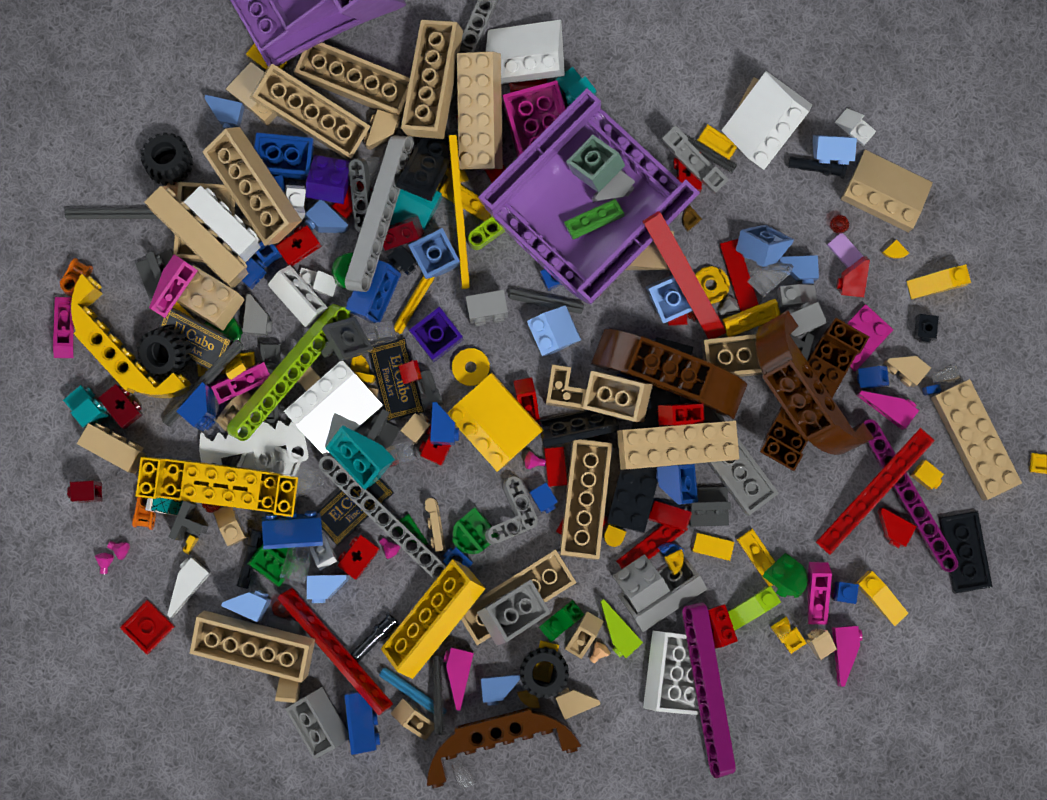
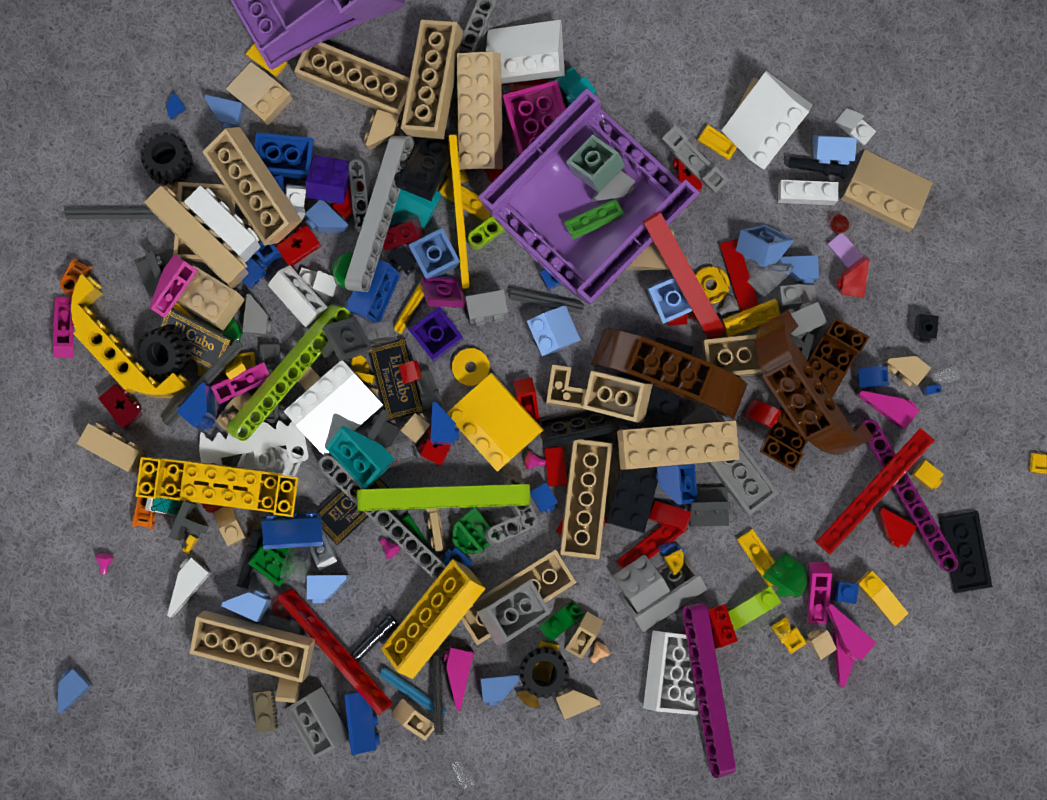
teal brick [63,385,109,428] -> none
dark red brick [67,481,103,503] -> none
dark pink rock [107,541,130,560] -> none
red tile [120,600,175,655] -> none
tan brick [250,64,370,159] -> none
red brick [337,535,380,580] -> none
reddish brown slope [427,707,581,788] -> none
lime slope [600,599,643,658] -> none
yellow tile [604,525,626,547] -> none
red brick [658,403,704,426] -> none
dark grey axle [670,129,737,174] -> none
pearl gold tile [683,205,702,232] -> none
yellow tile [692,533,735,561] -> none
dark pink plate [847,304,894,372] -> none
yellow tile [882,240,909,259] -> none
yellow slope [906,264,971,299] -> none
tan brick [931,379,1022,501] -> none
none -> medium blue slope [57,668,93,714]
none -> blue tile [167,93,186,120]
none -> dark tan brick [253,689,279,732]
none -> lime beam [357,484,531,511]
none -> magenta plate [420,276,466,308]
none -> red slope [743,399,781,428]
none -> white brick [778,180,838,205]
none -> dark pink slope [825,603,877,661]

